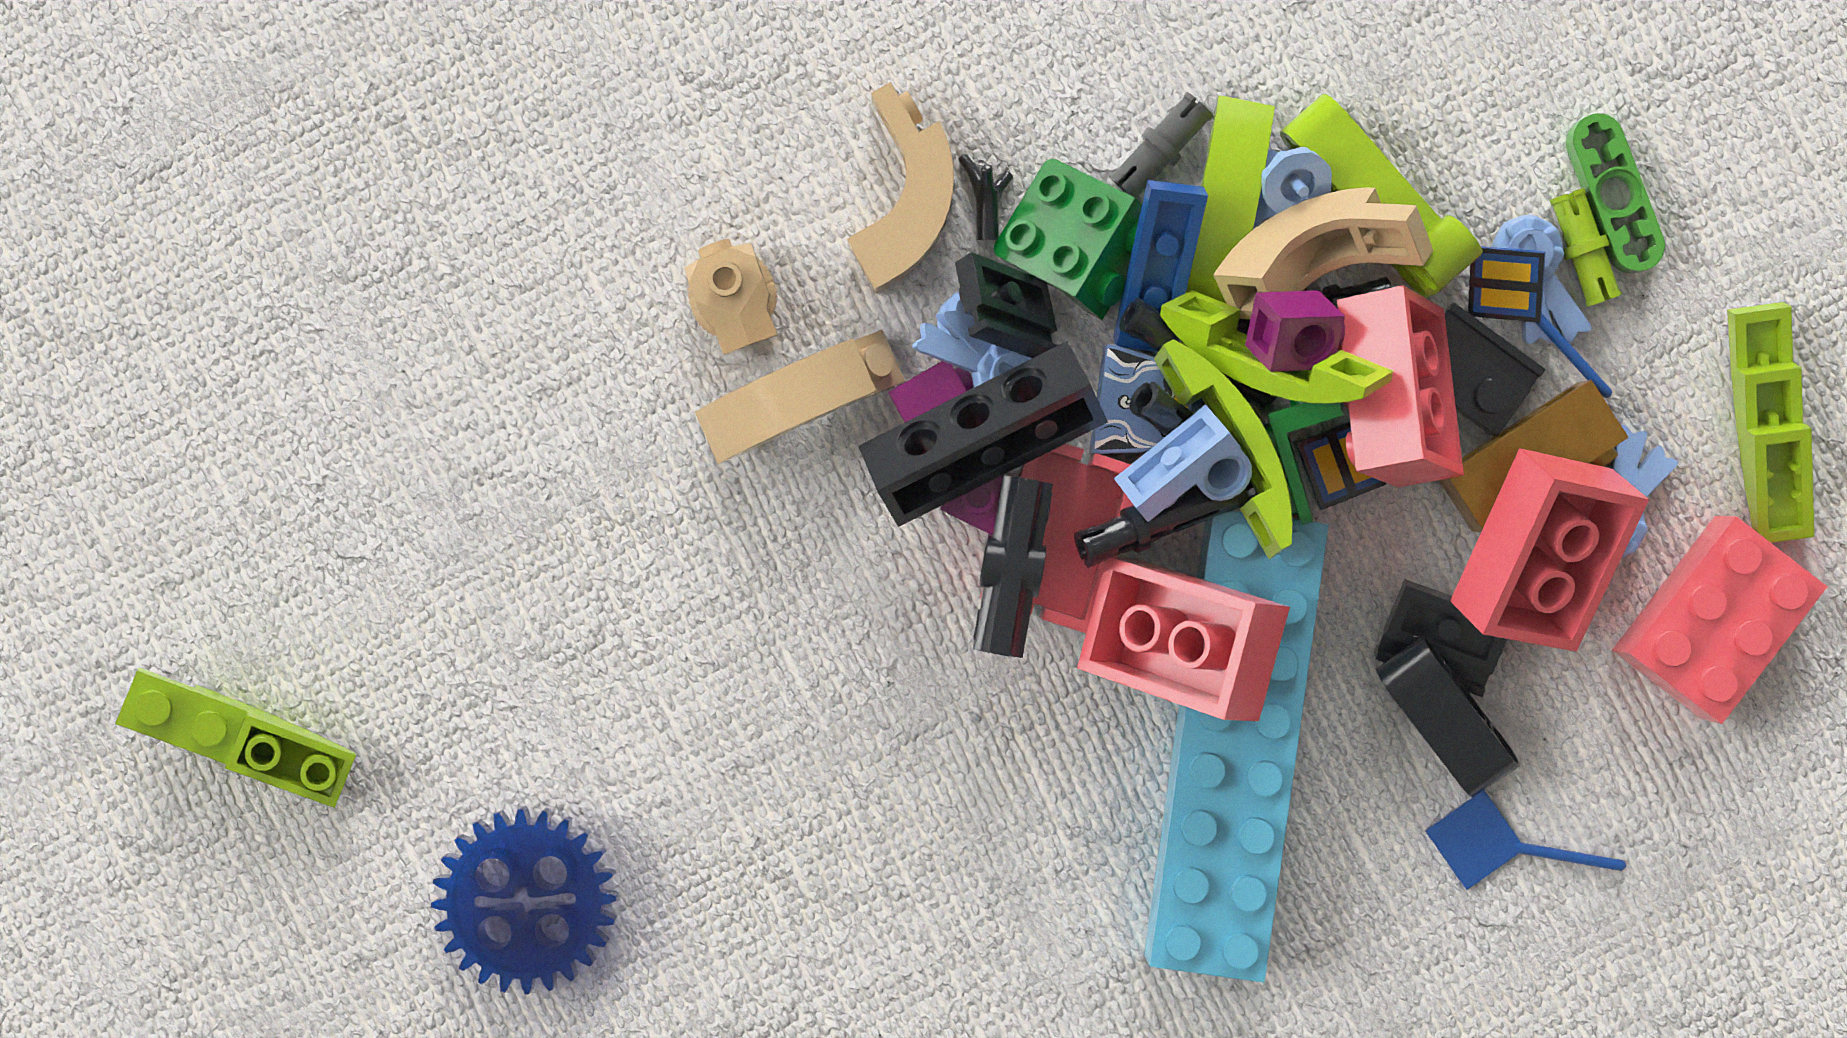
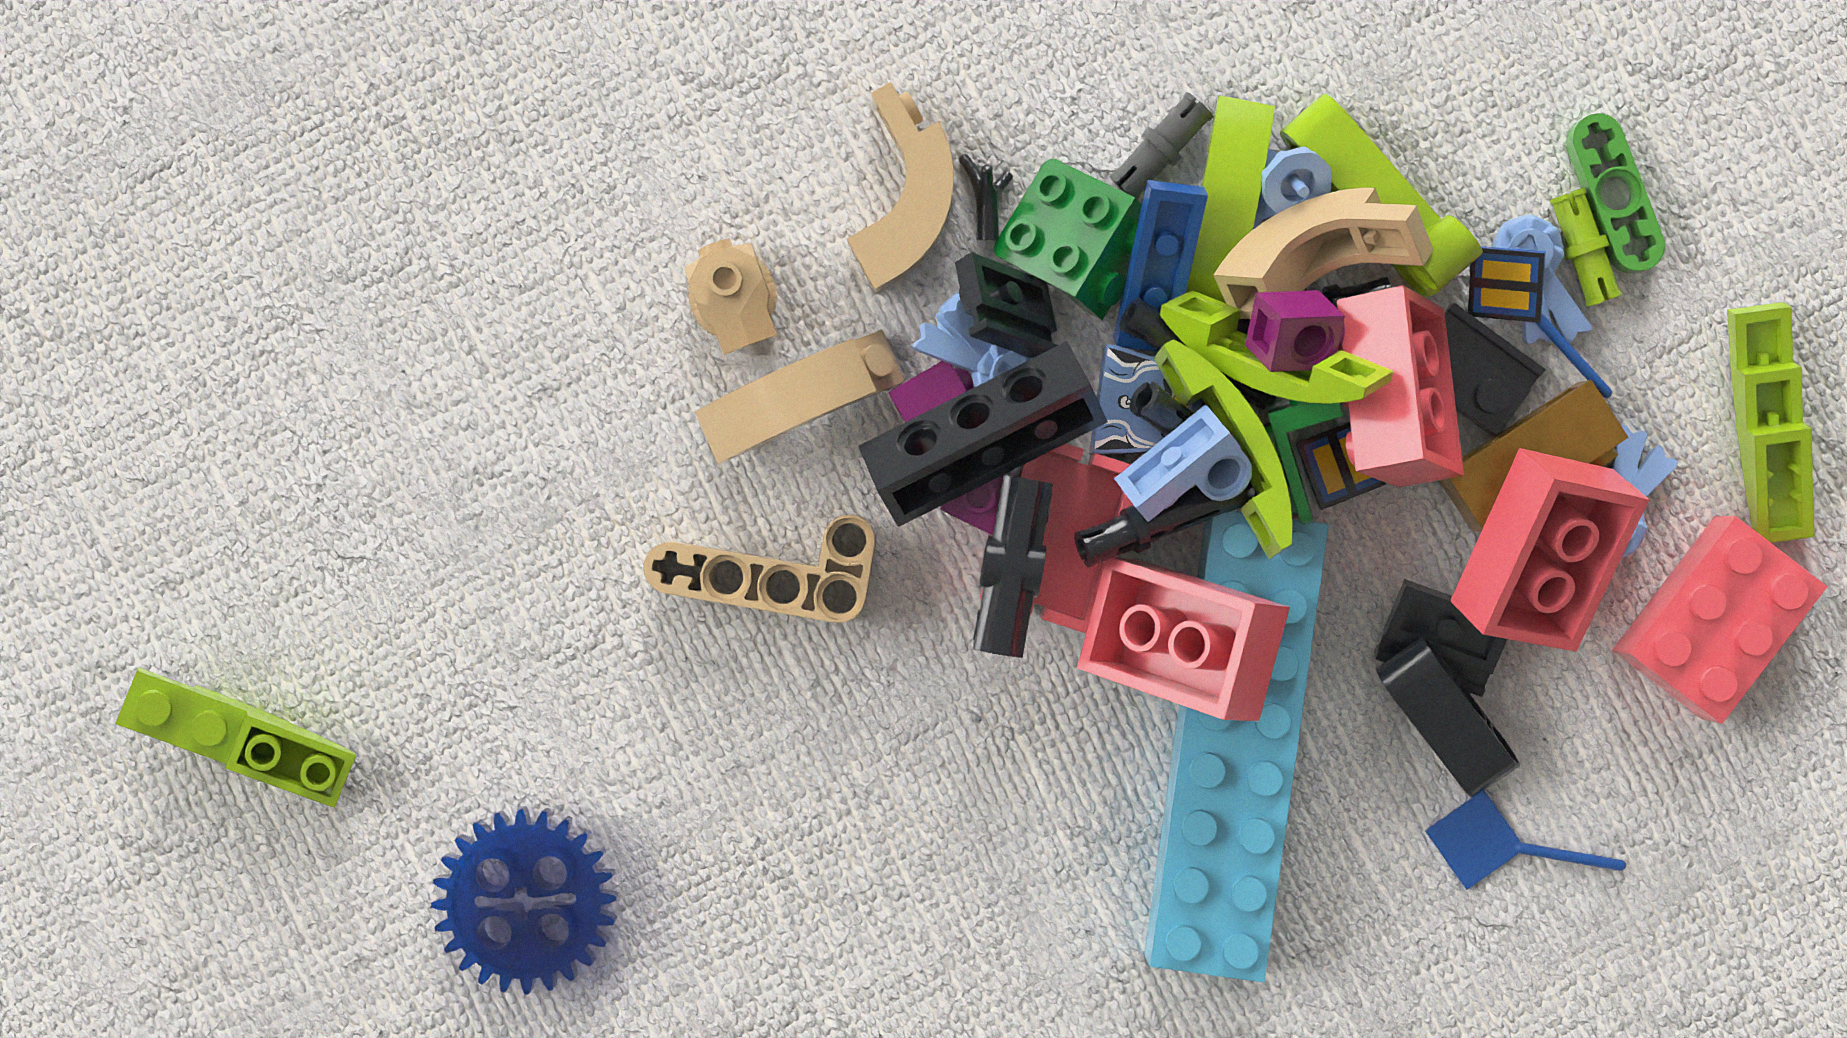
none -> tan beam [643,515,876,623]

